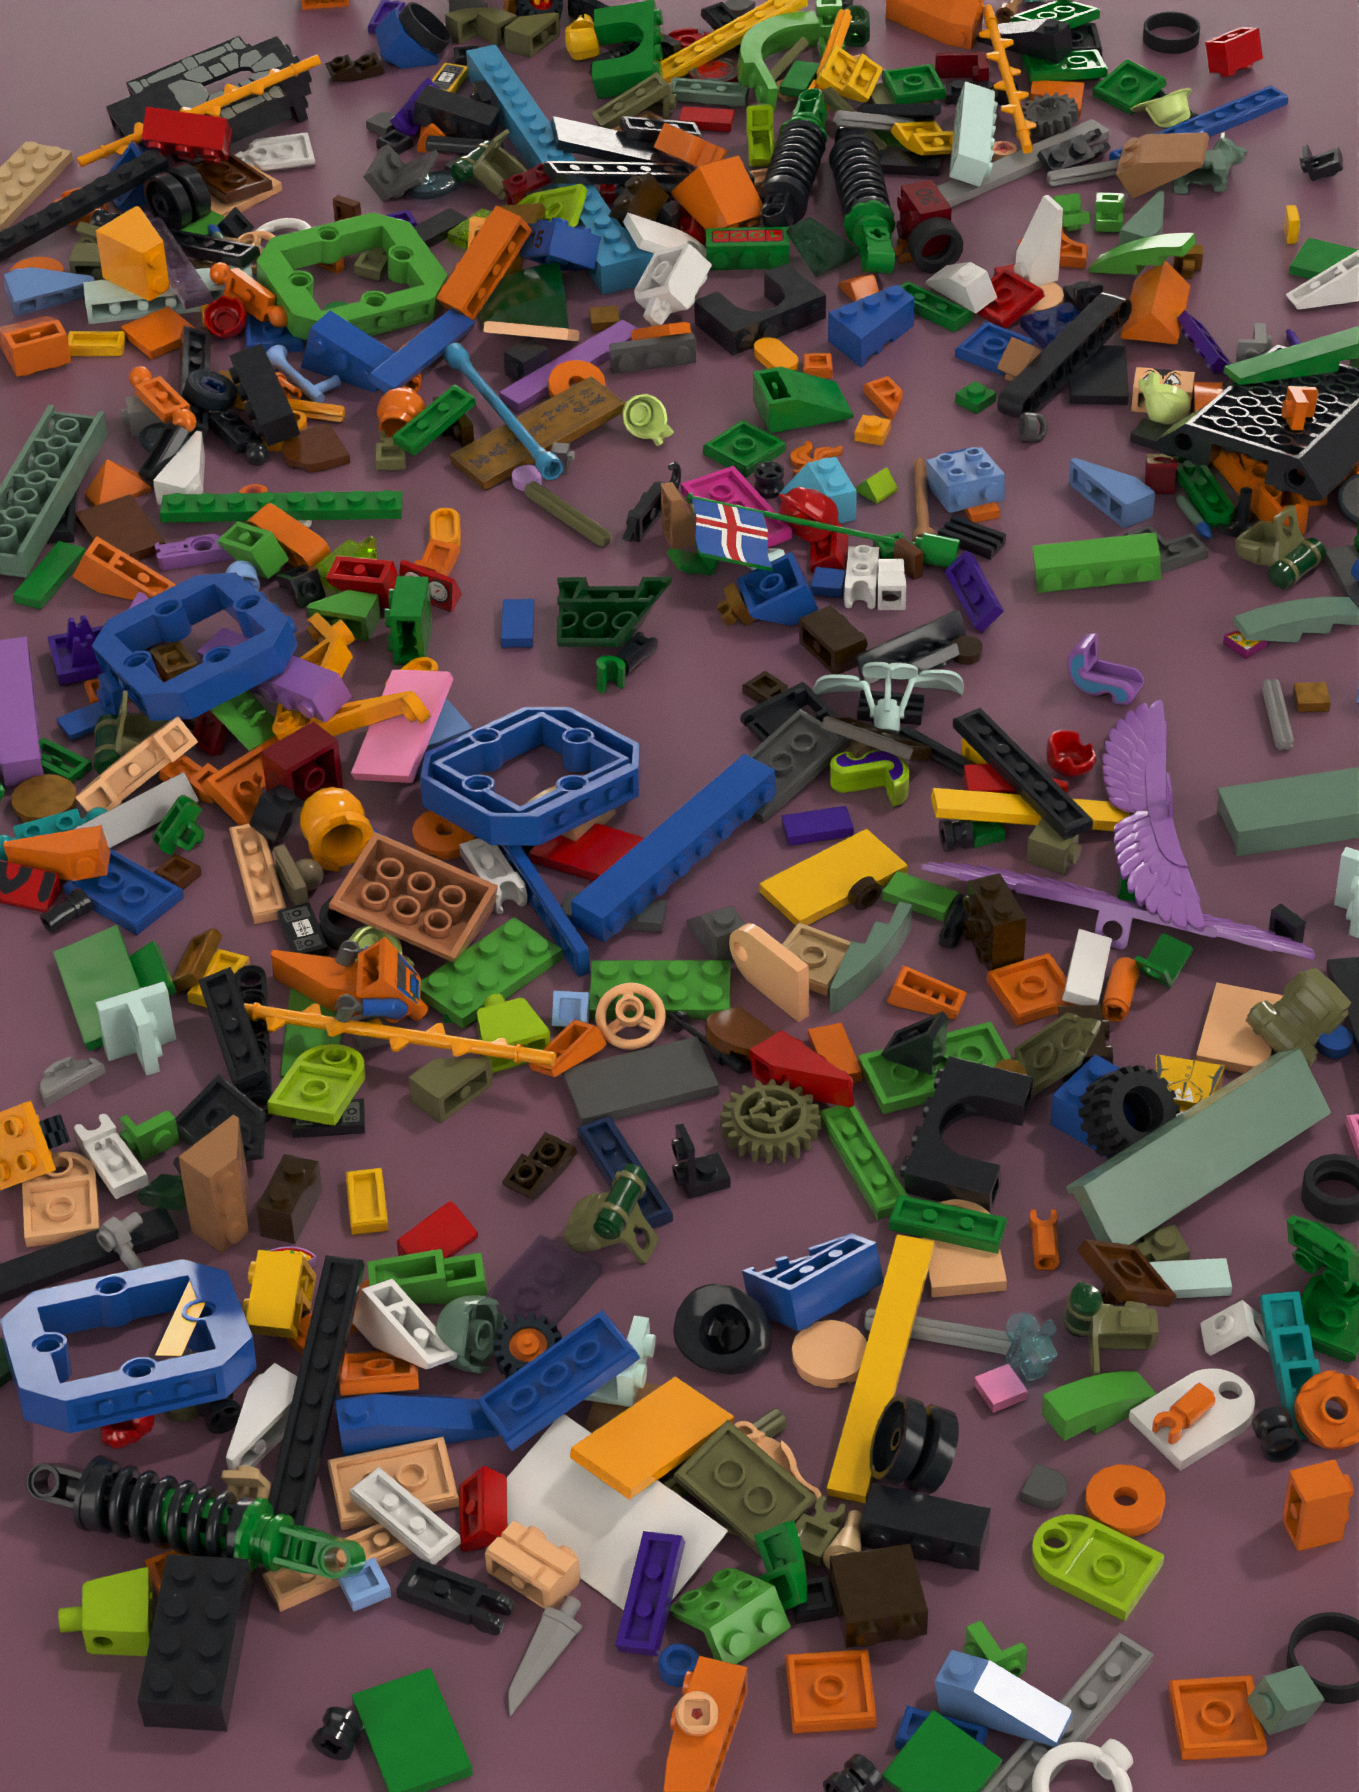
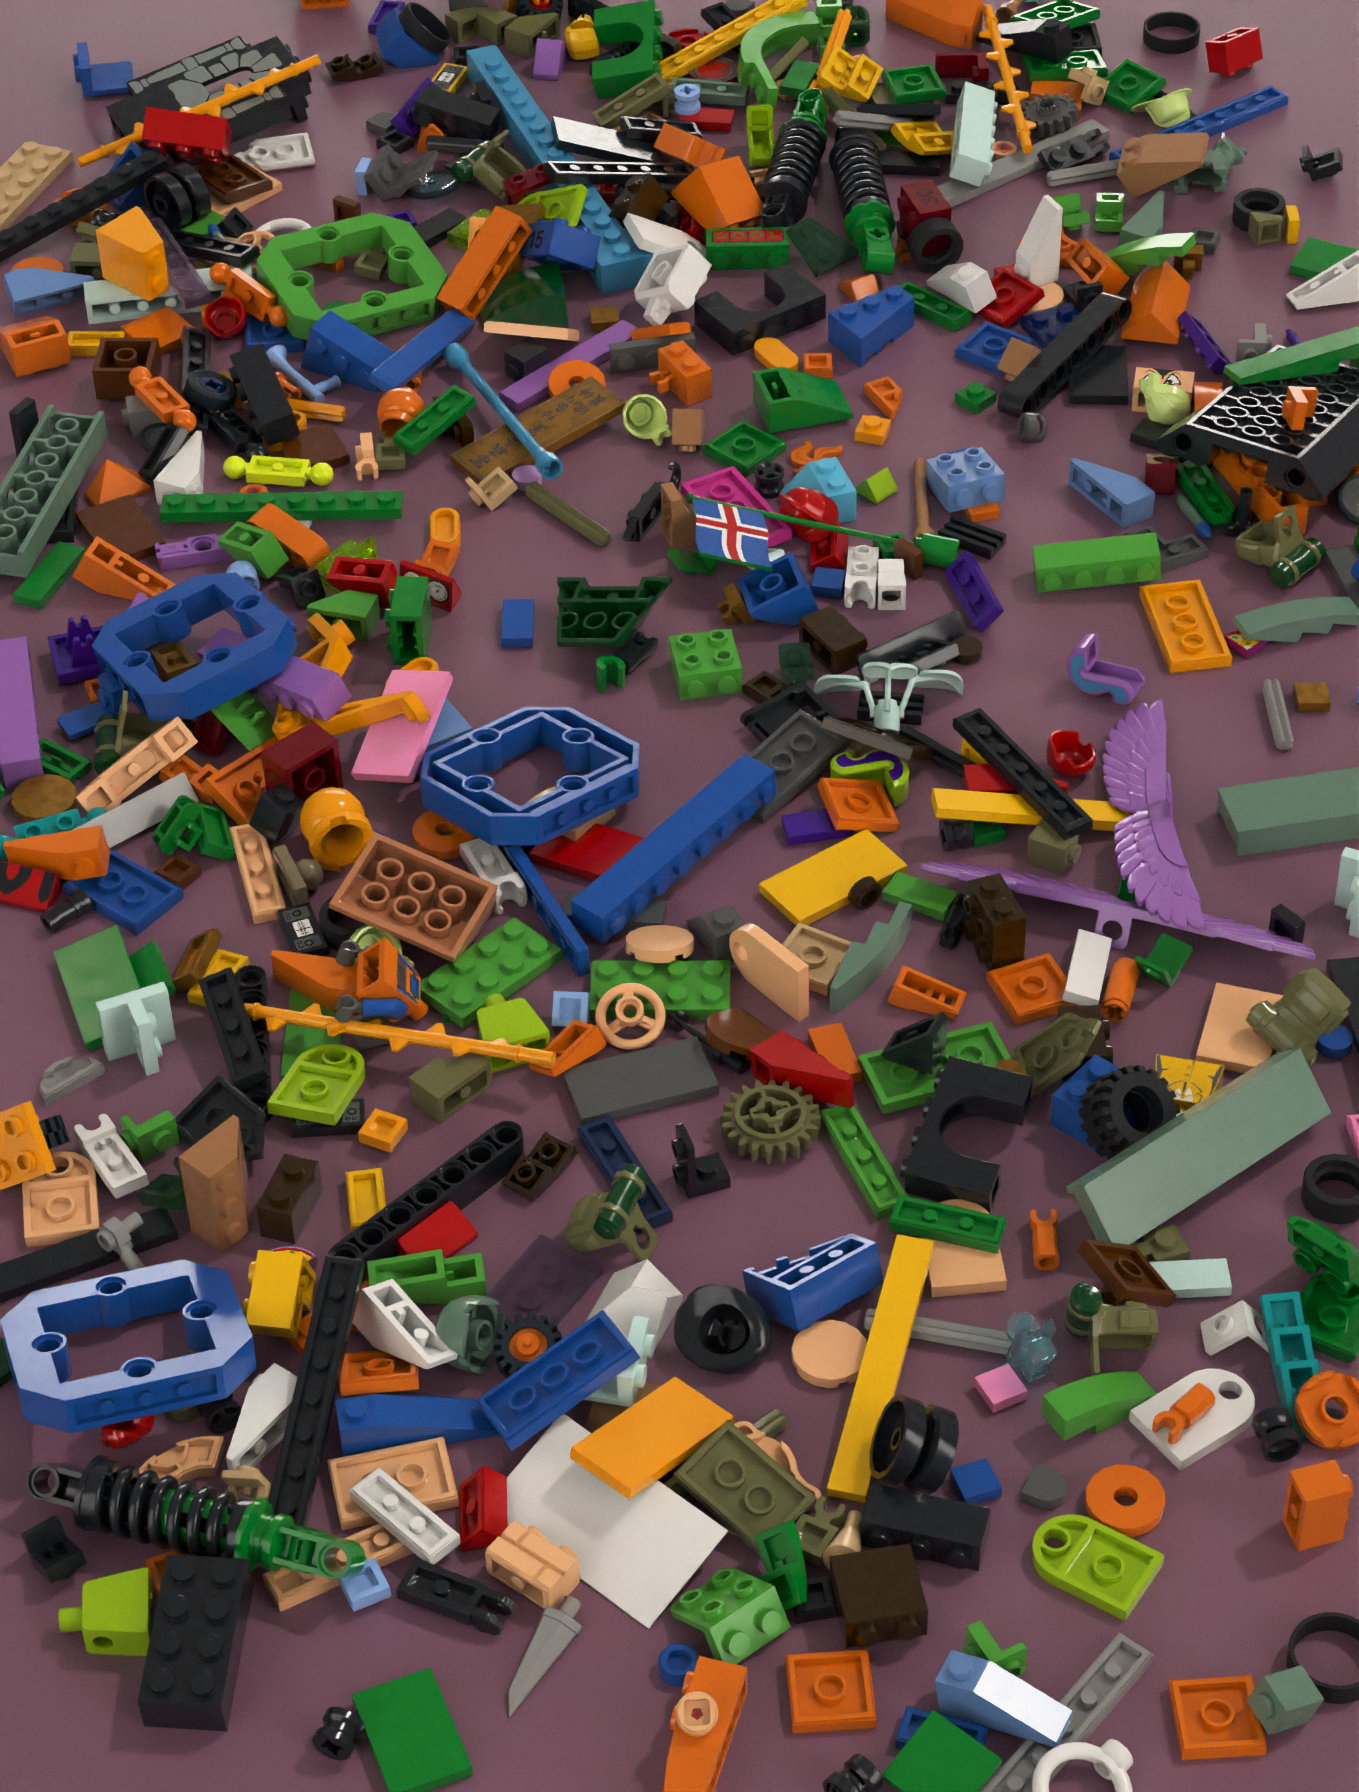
yellow sticker [155,1280,205,1356] -> none
flat silver piece [551,442,575,475] -> none
dark purple plate [615,1531,686,1657] -> none
none -> black tile [9,397,40,460]
none -> black bracket [21,1516,87,1583]
none -> blue bracket [73,42,134,97]
none -> reddish brown brick [92,337,162,401]
none -> light nougat tile [139,1436,225,1485]
none -> green tile [195,802,236,862]
none -> neon yellow plate [223,455,334,487]
none -> black beam [327,1121,525,1283]
none -> light blue plate [355,157,373,196]
none -> light nougat plate [355,432,379,481]
none -> light orange plate [358,1108,408,1153]
none -> tan bracket [464,466,518,512]
none -> medium lavender slope [533,38,569,81]
none -> white slope [585,1259,683,1351]
none -> light nougat tile [626,925,694,963]
none -> orange brick [649,340,712,406]
none -> bright green brick [668,628,742,701]
none -> medium nougat arch [672,409,706,452]
none -> light blue wheel [674,83,701,116]
none -> clear green bracket [778,642,815,686]
none -> orange tile [817,778,900,832]
none -> blue tile [949,1458,1002,1505]
none -> orange slope [1066,237,1130,295]
none -> tan bracket [1068,66,1110,106]
none -> light orange tile [1139,579,1232,673]
none -> dark grey tile [1192,228,1221,255]
none -> black tyre [1232,188,1286,232]
none -> olive slope [1248,212,1283,246]

